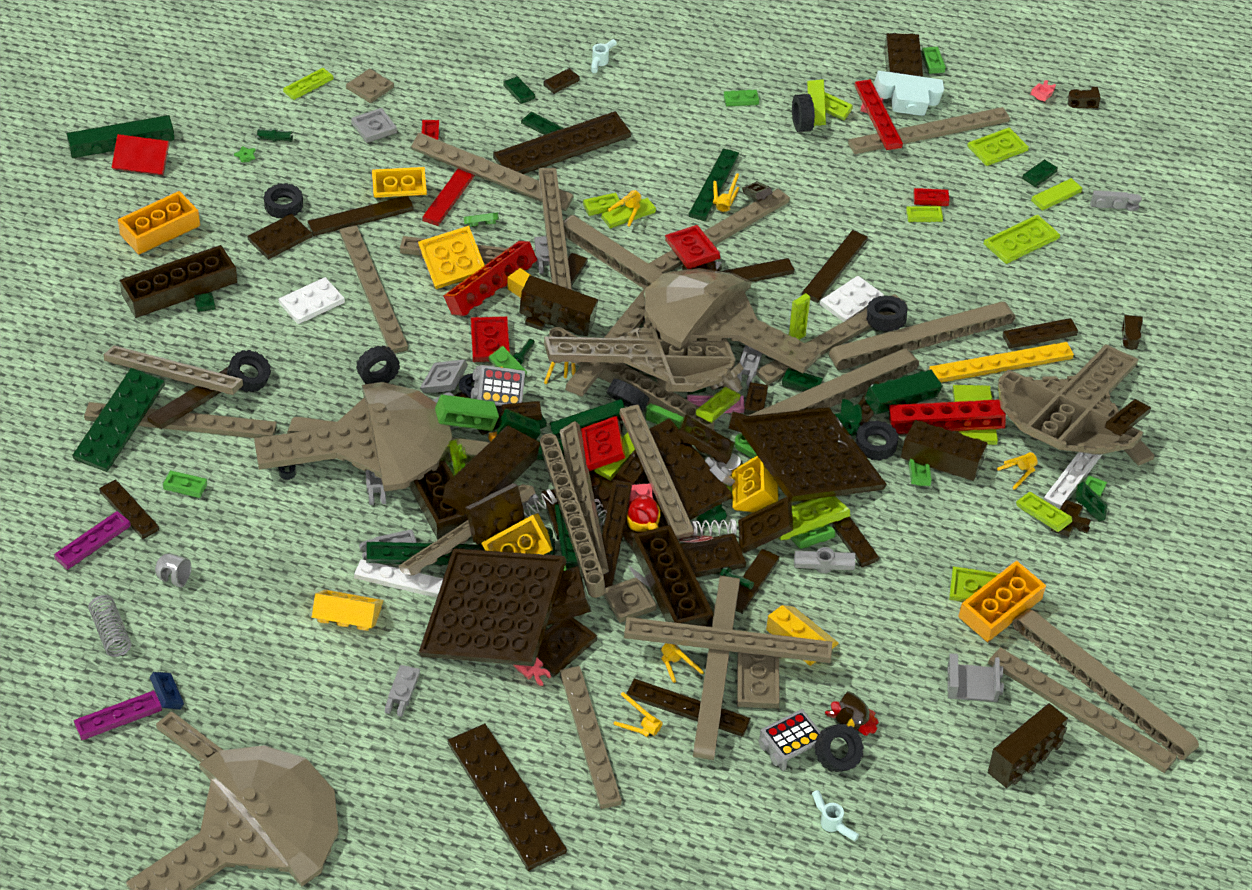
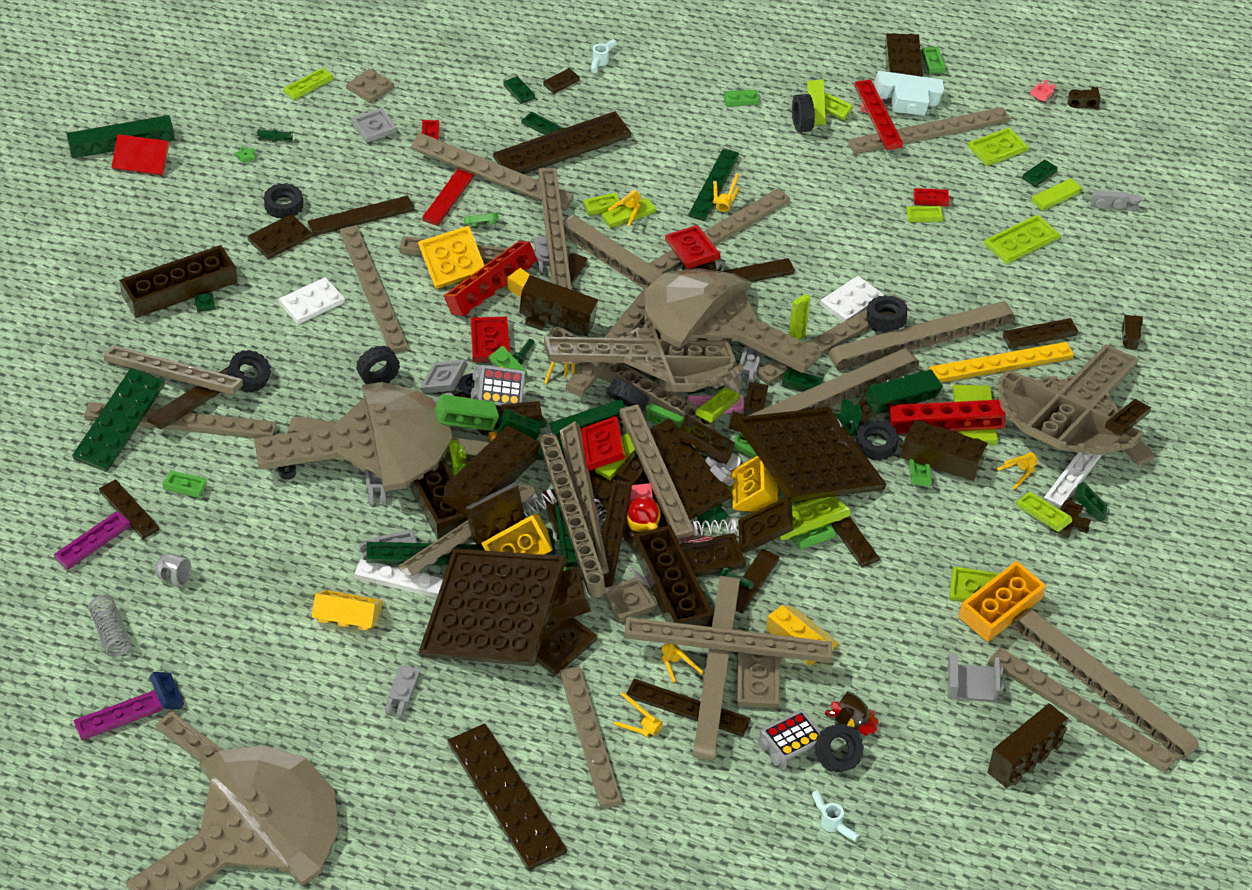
light orange brick [118,191,200,255] -> none
yellow slope [372,167,427,198] -> none
coral plate [514,658,551,686] -> none
dark brown plate [742,181,773,201] -> none
light grey piece [794,547,855,573] -> none
dark brown tile [802,230,868,303] -> none
bright green plate [1085,476,1107,498] -> none

